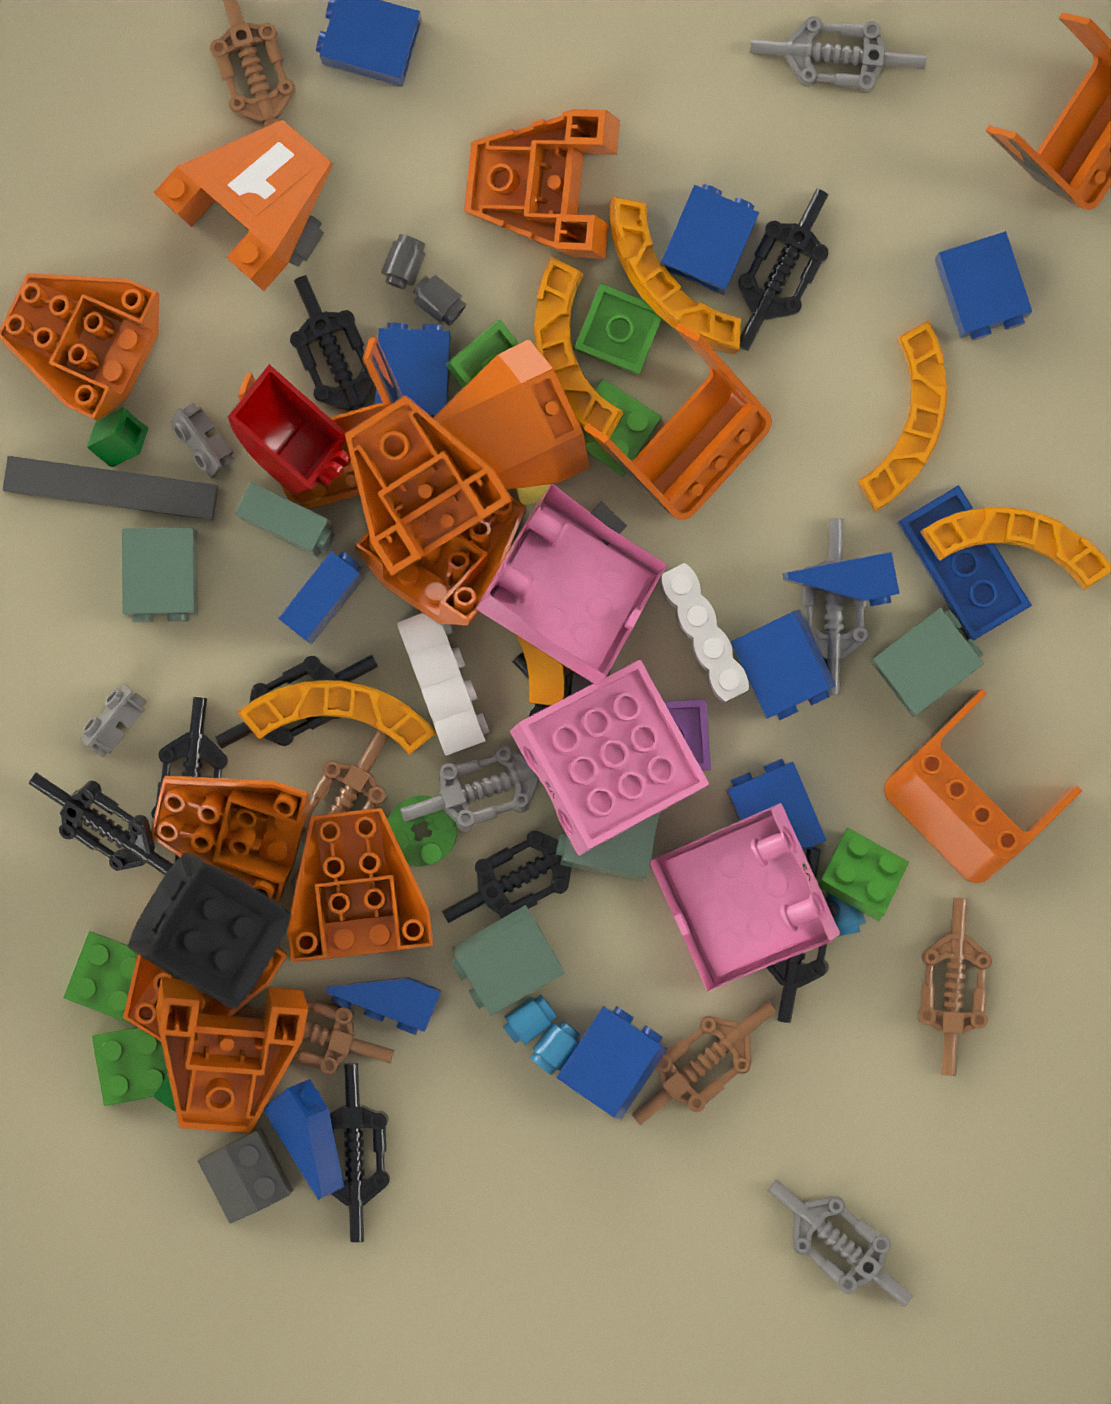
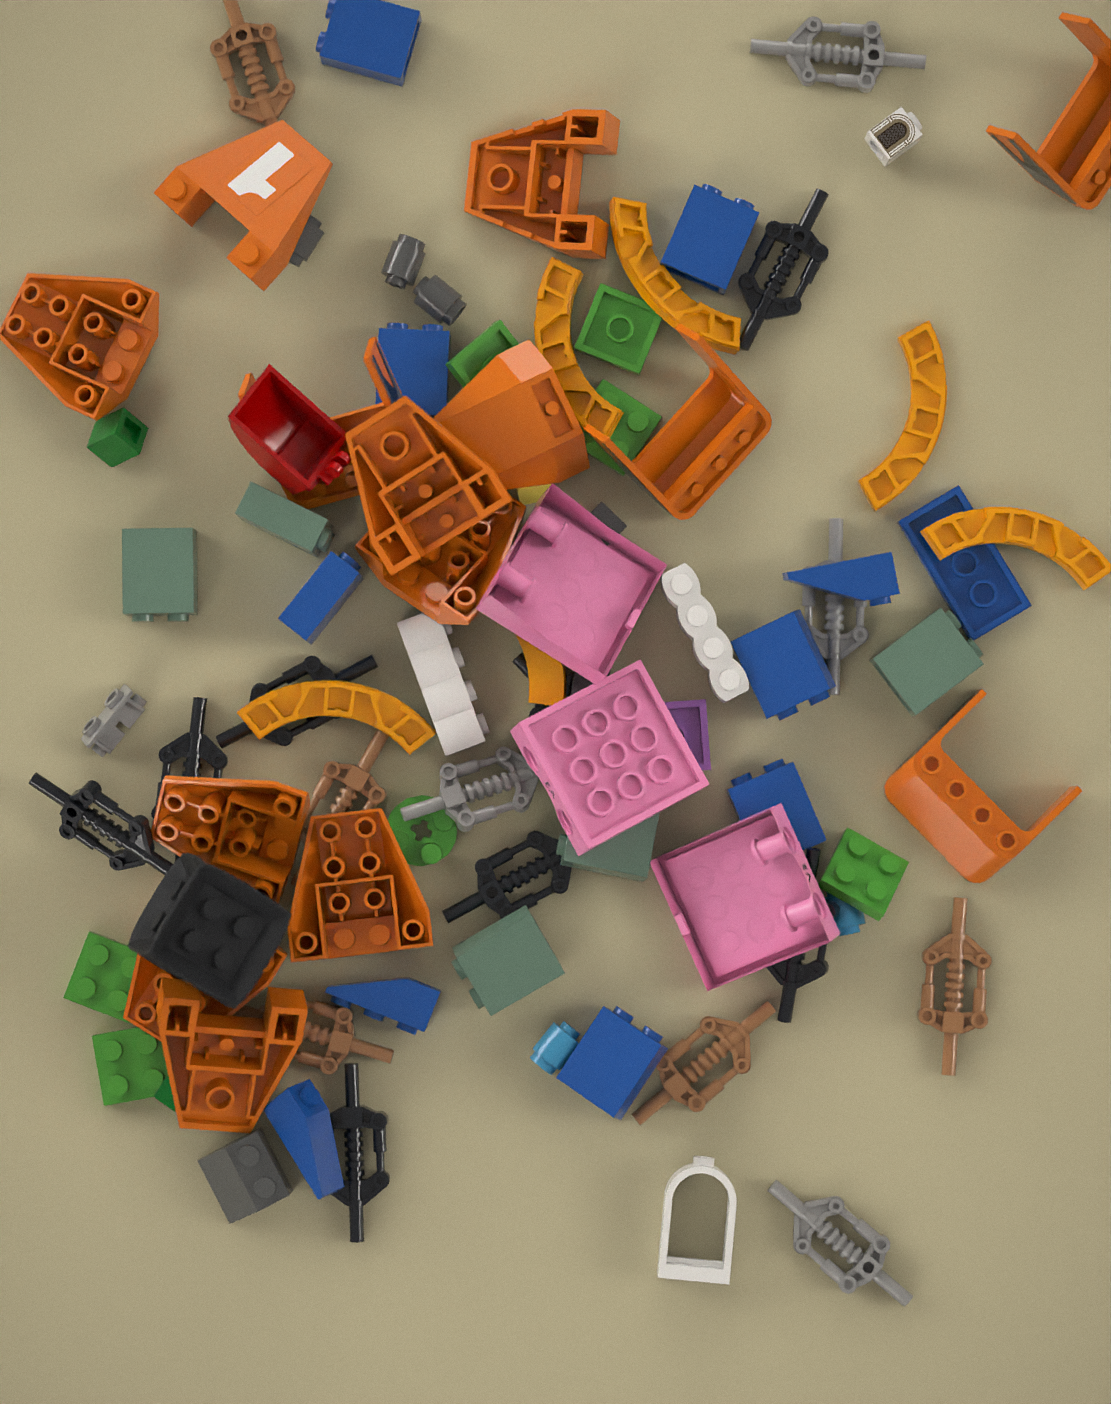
dark grey tile [3,456,218,521] -> none
light grey hinge [171,403,235,478] -> none
black bar [290,275,374,411] -> none
dark azure brick [503,994,557,1045] -> none
blue brick [935,231,1032,341] -> none
none -> white window [657,1156,737,1284]
none -> brick [864,107,923,167]

